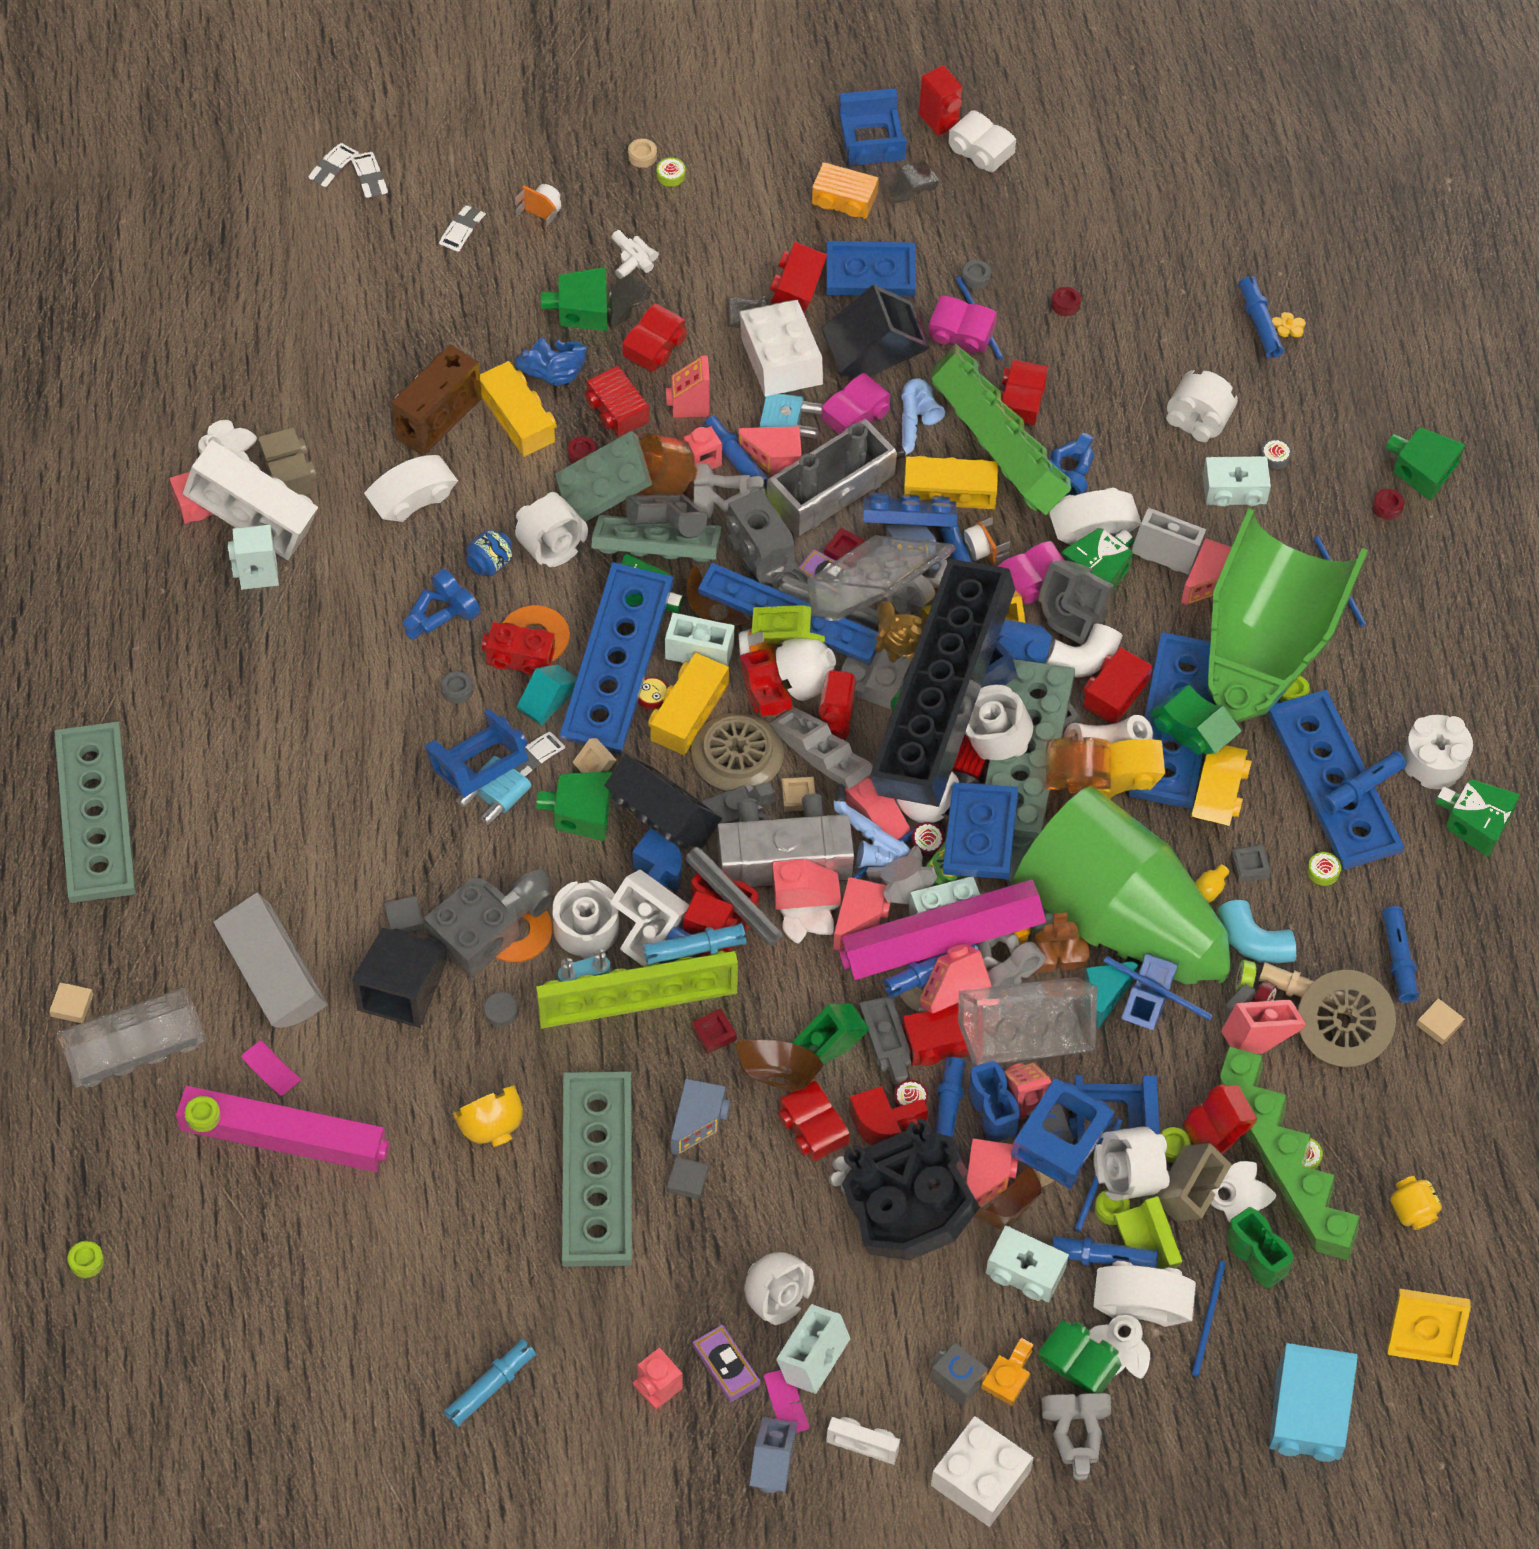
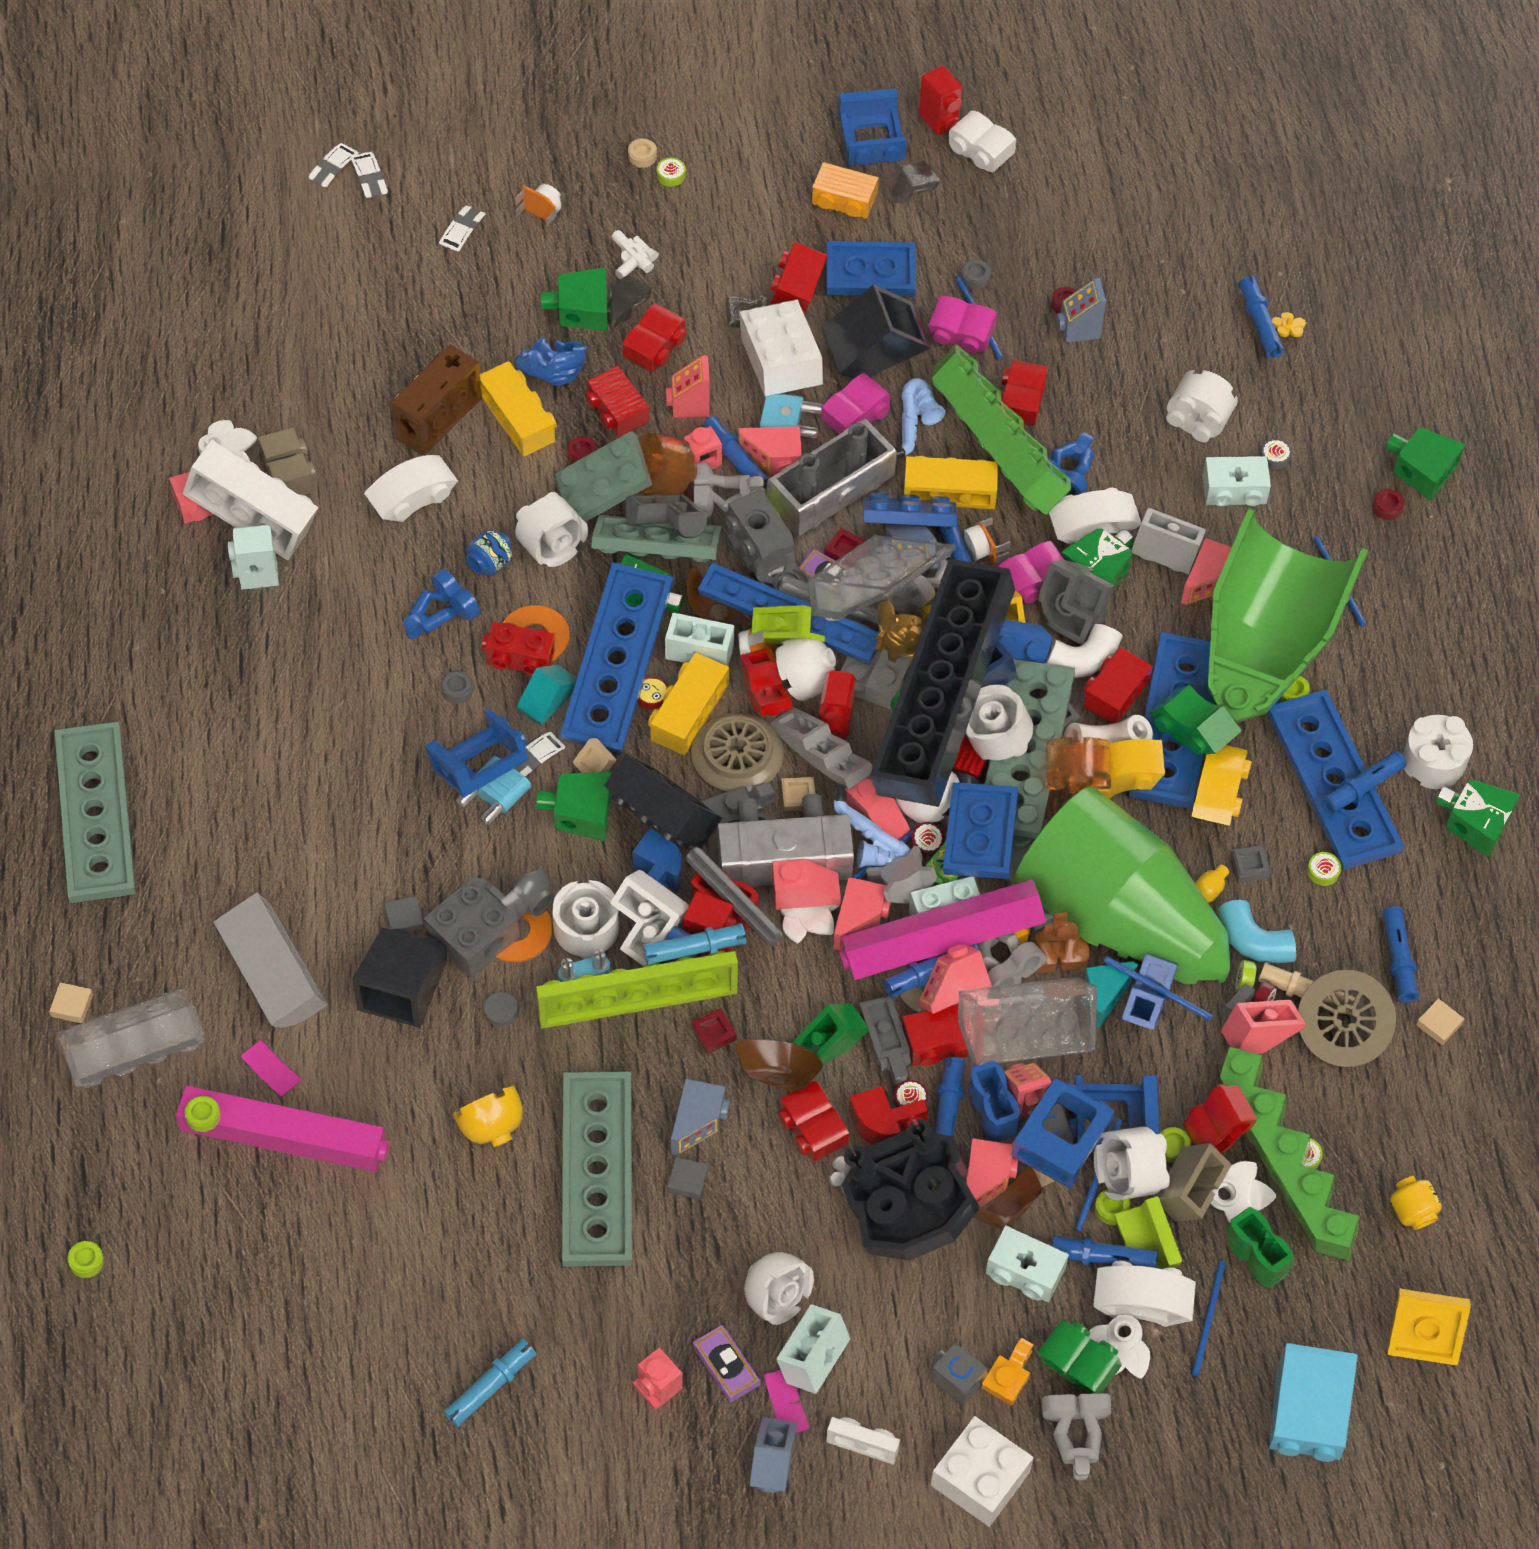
none -> sand blue slope [1056,278,1106,343]

